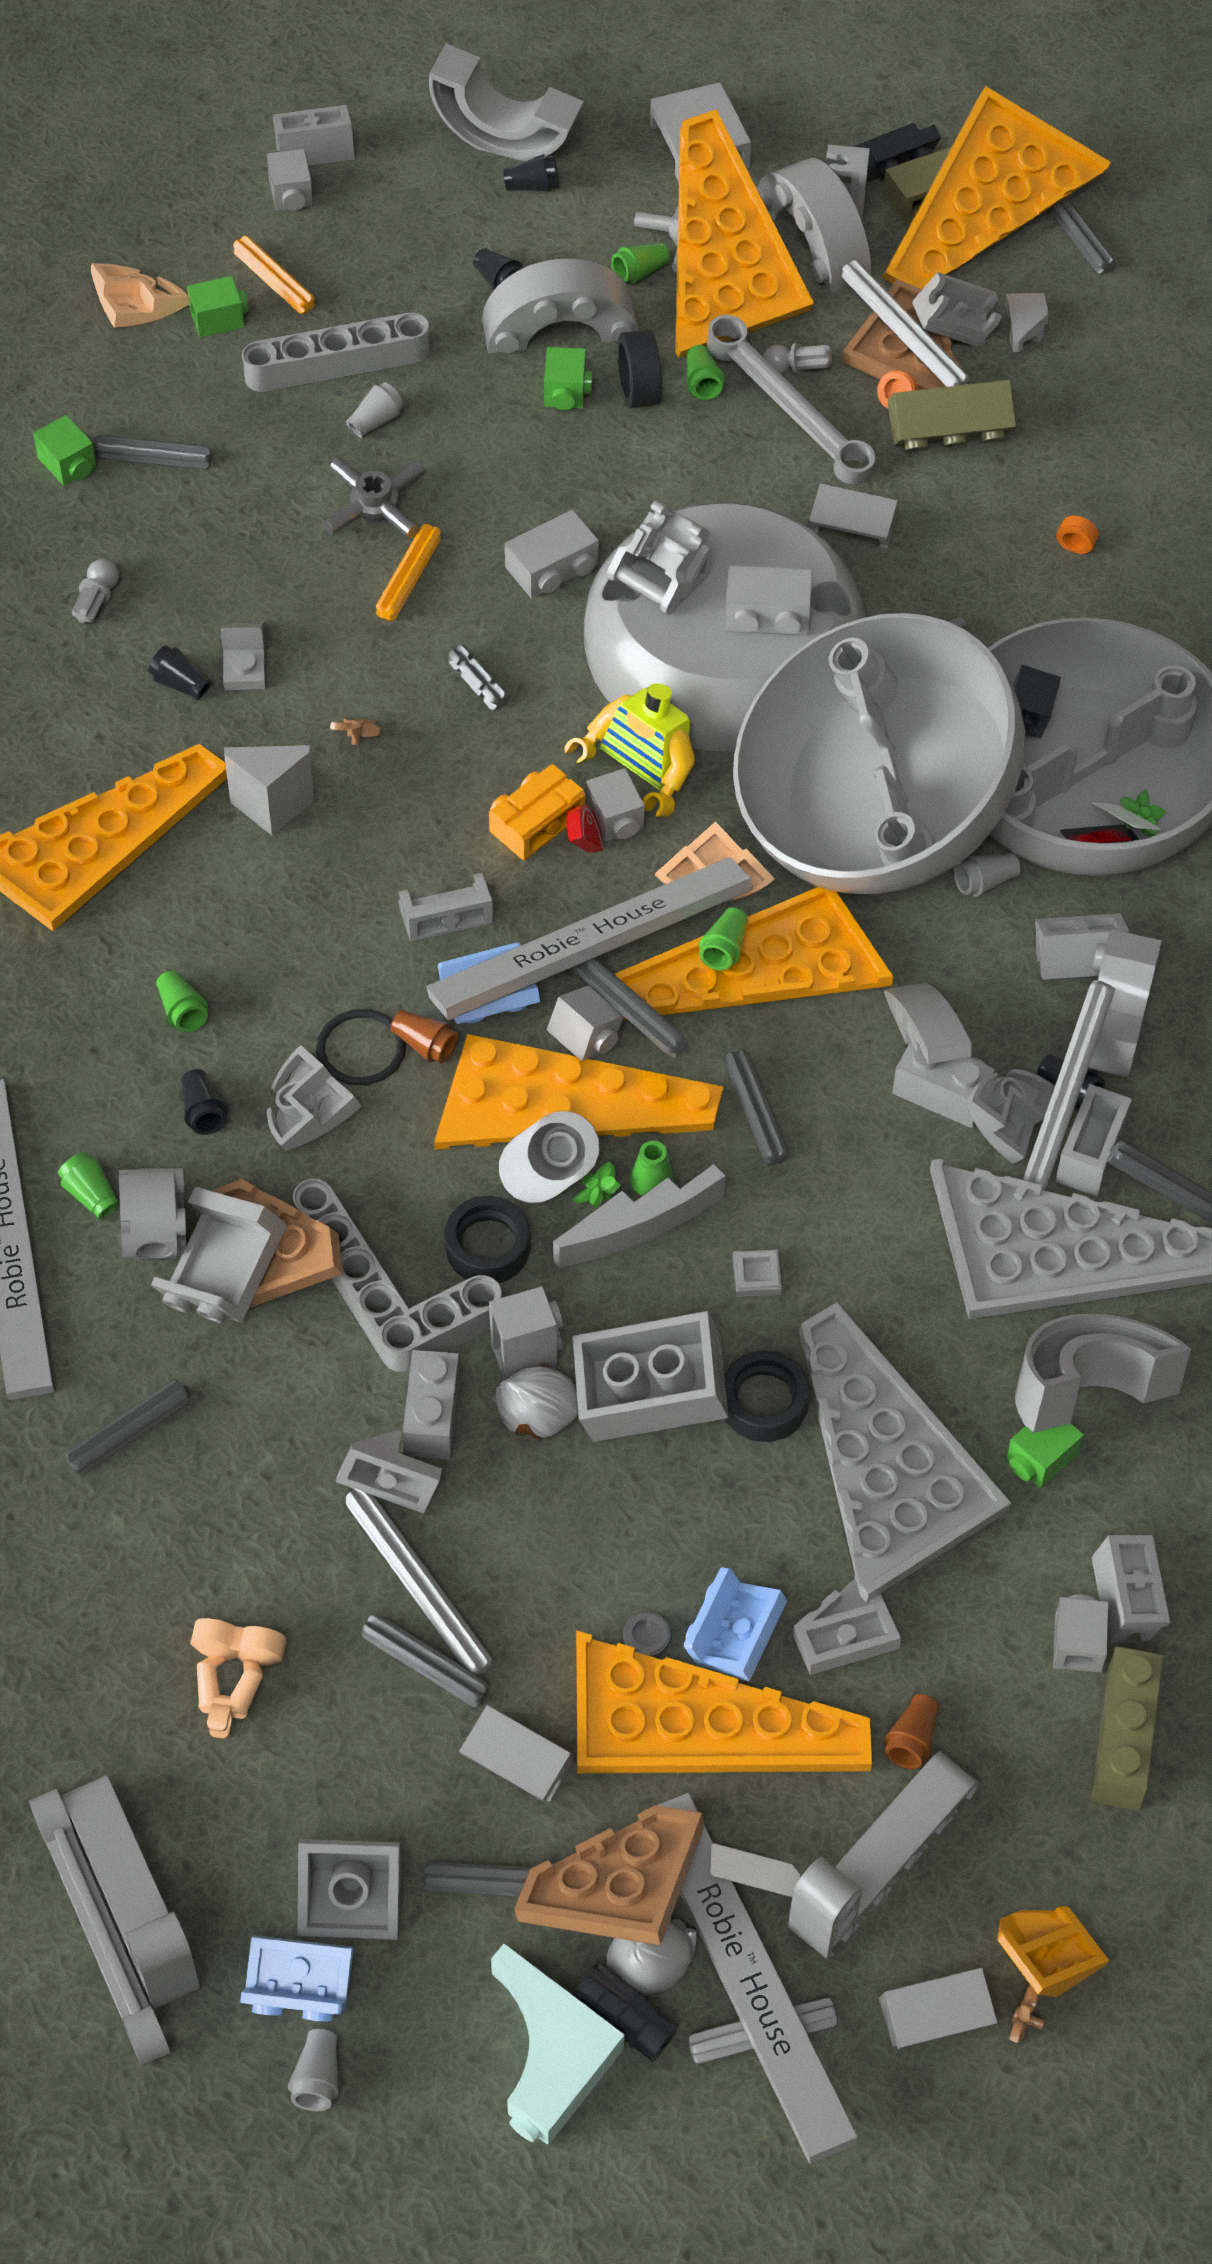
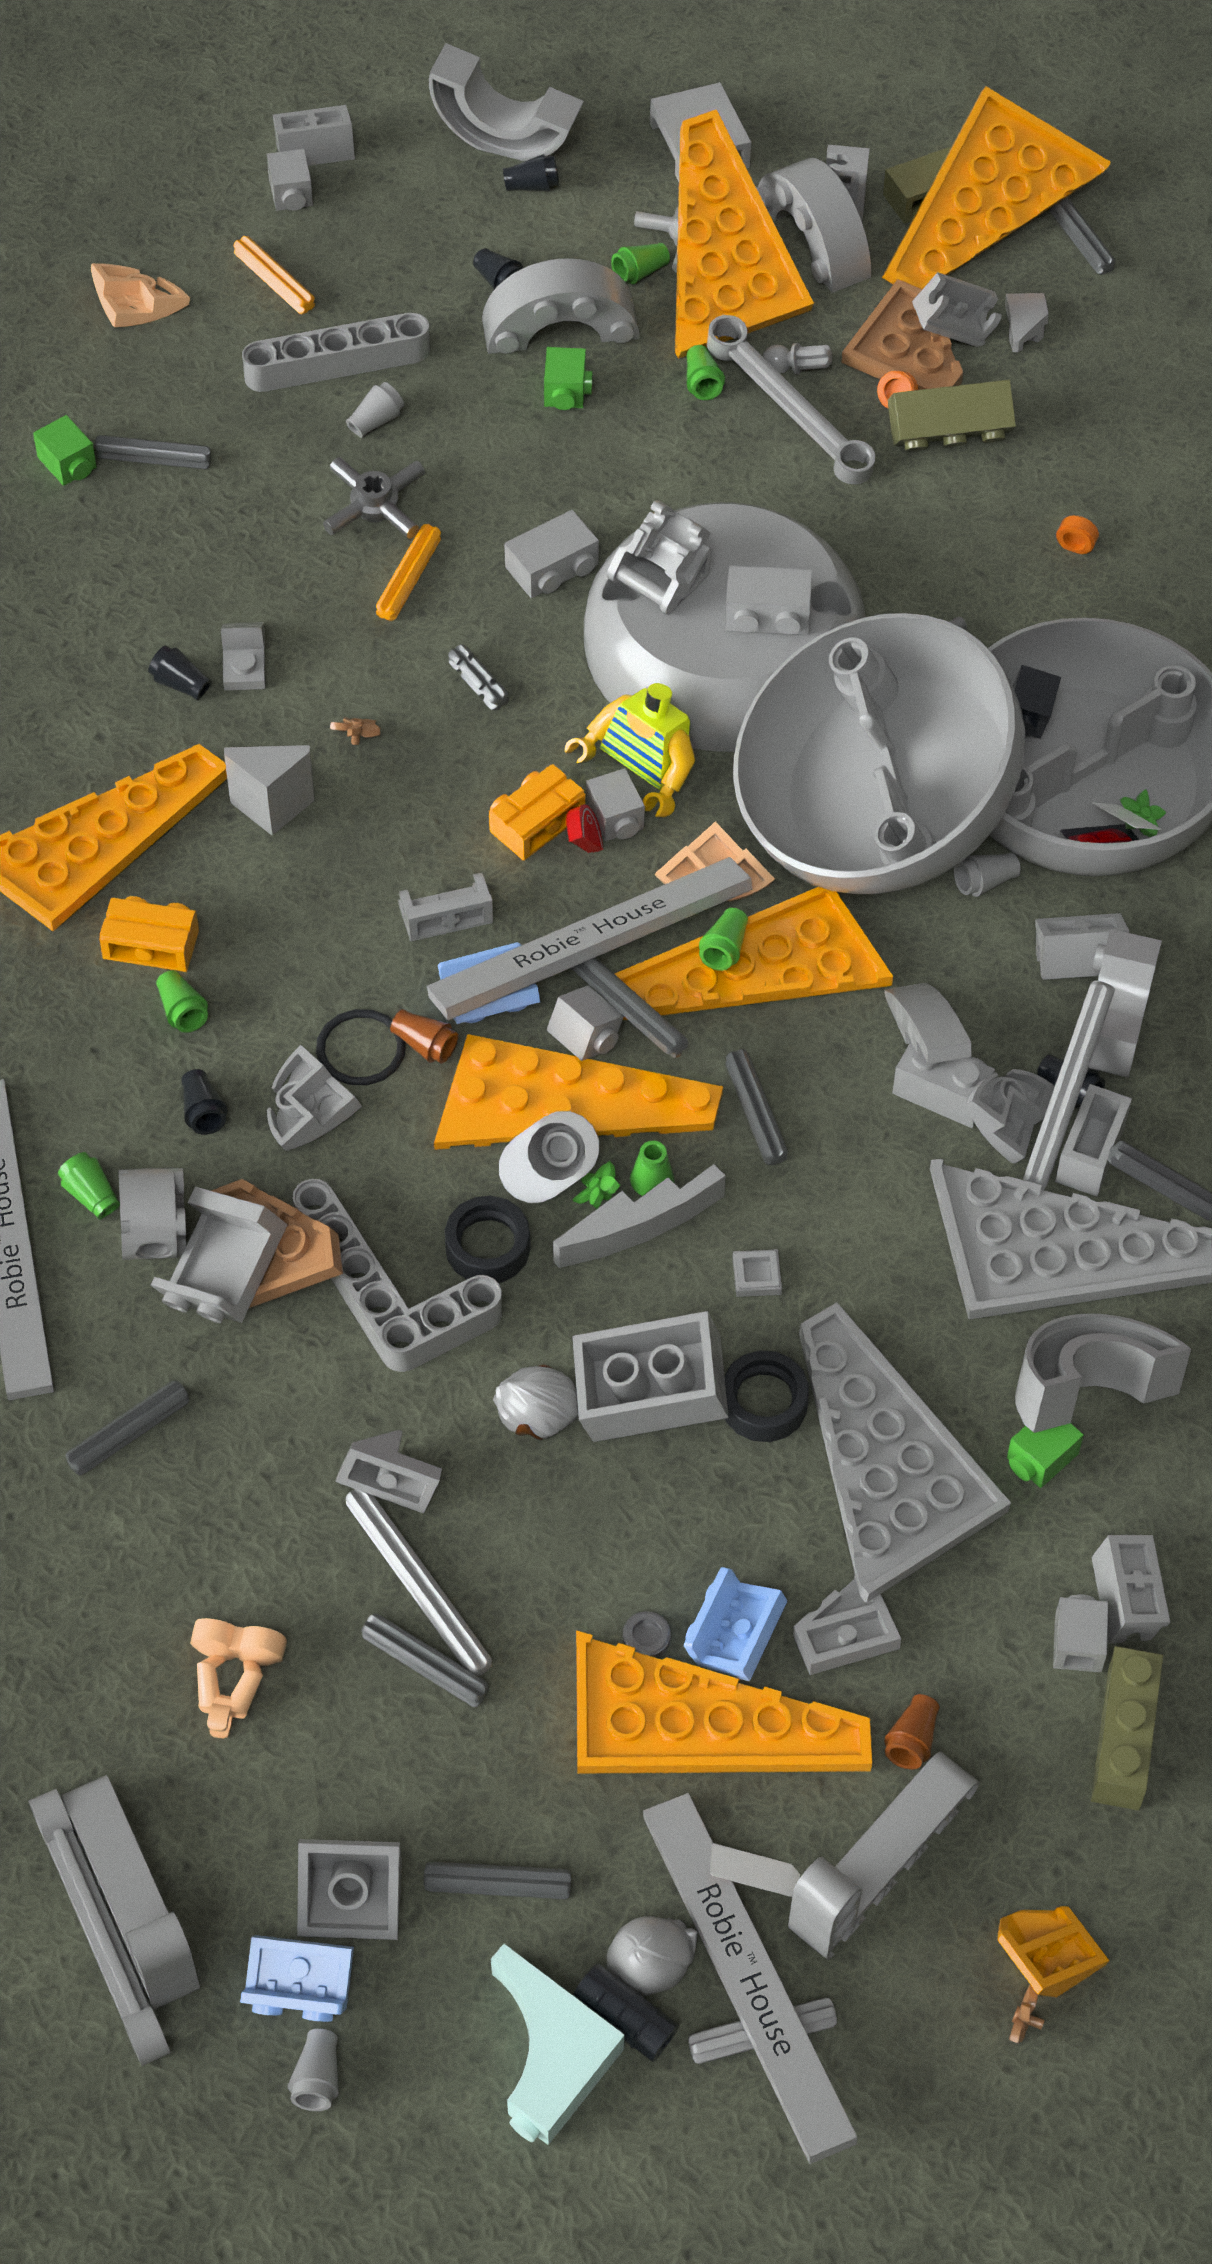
light grey axle [72,559,119,624] -> none
bright green brick [187,276,249,338] -> none
light grey piece [402,1350,460,1460] -> none
light grey hinge [459,1705,575,1803] -> none
light grey piece [489,1286,563,1380] -> none
medium nougat plate [514,1805,705,1946] -> none
black tyre [618,329,662,408] -> none
light grey hinge [809,483,898,549] -> none
axle [842,260,969,387] -> none
black bracket [853,123,941,182] -> none
light grey hinge [878,1968,997,2049] -> none
none -> light orange brick [99,896,199,972]

